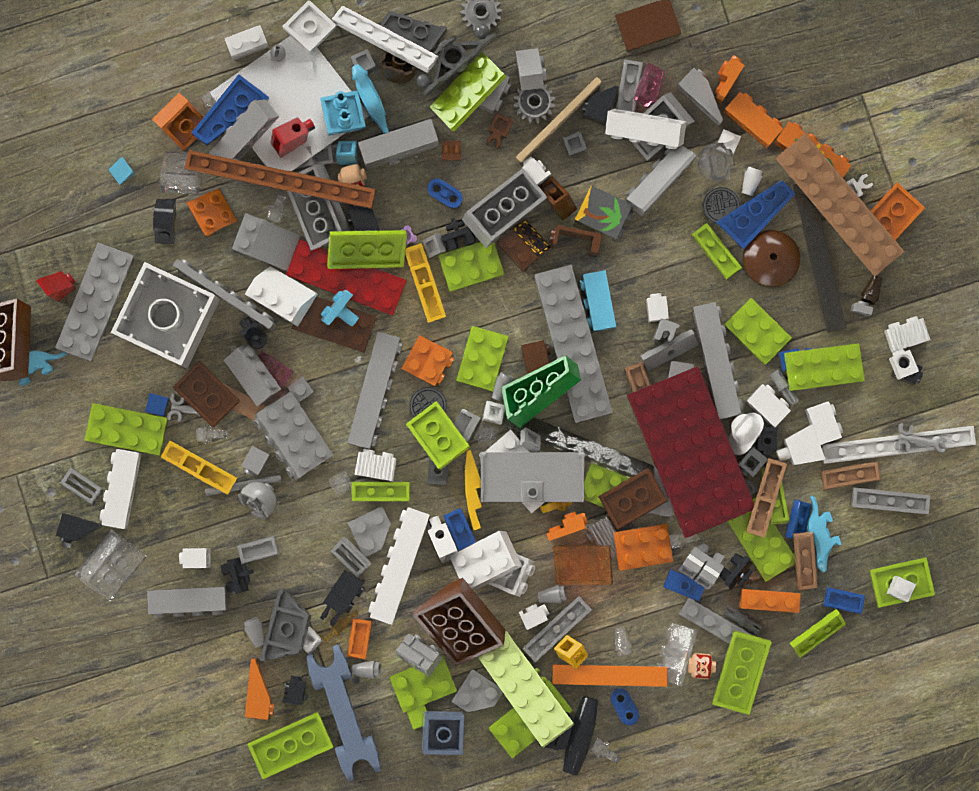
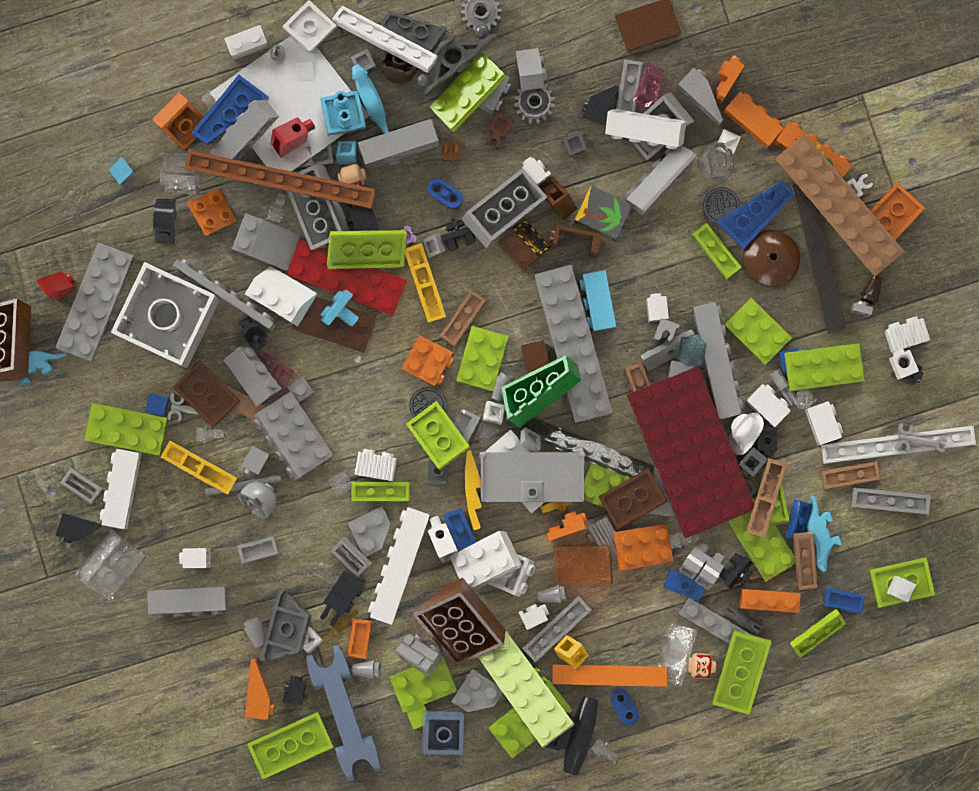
black hips [220,557,254,594] -> none
light grey brick [347,332,403,450] -> none
lime plate [438,242,504,292] -> none
tan tile [516,77,601,165] -> none
clear cone [614,627,634,657] -> none
white cone [742,167,763,196] -> none
white torso [776,425,825,465] -> none
none -> medium nougat tile [439,289,487,347]
none -> clear light blue brick [677,335,707,366]
none -> clear piece [795,389,817,409]

